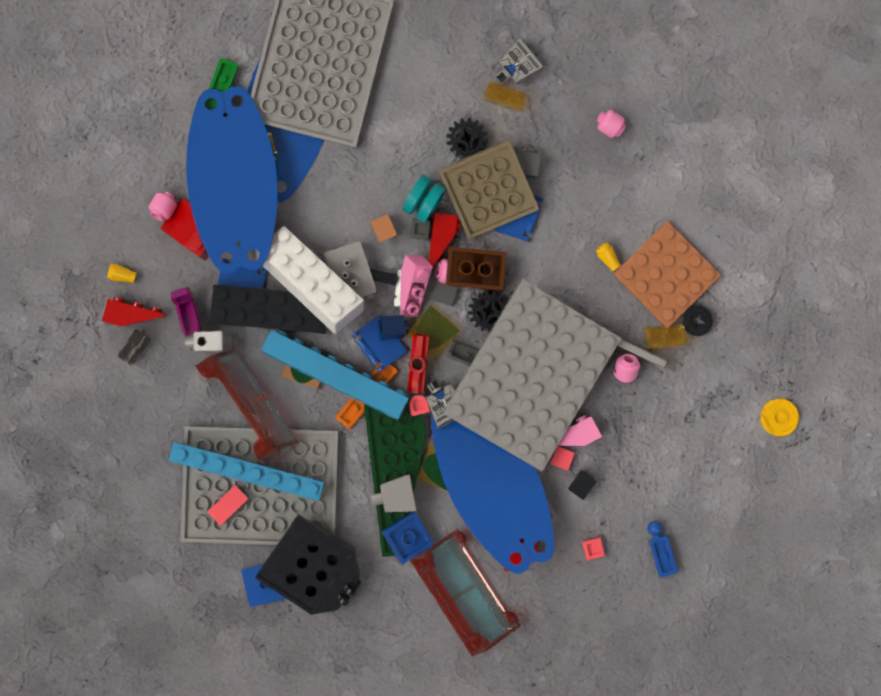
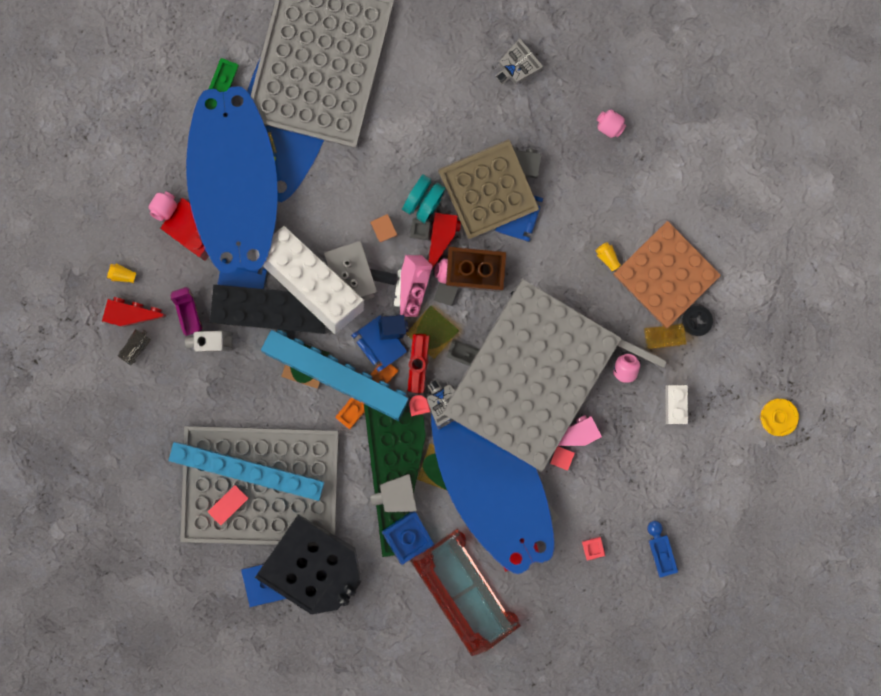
windscreen [195,349,299,465] -> none
black gear [446,118,488,158] -> none
black gear [468,290,507,332] -> none
clear yellow hinge [484,82,526,113] -> none
black panel [568,470,597,500] -> none
none -> white brick [665,385,688,424]

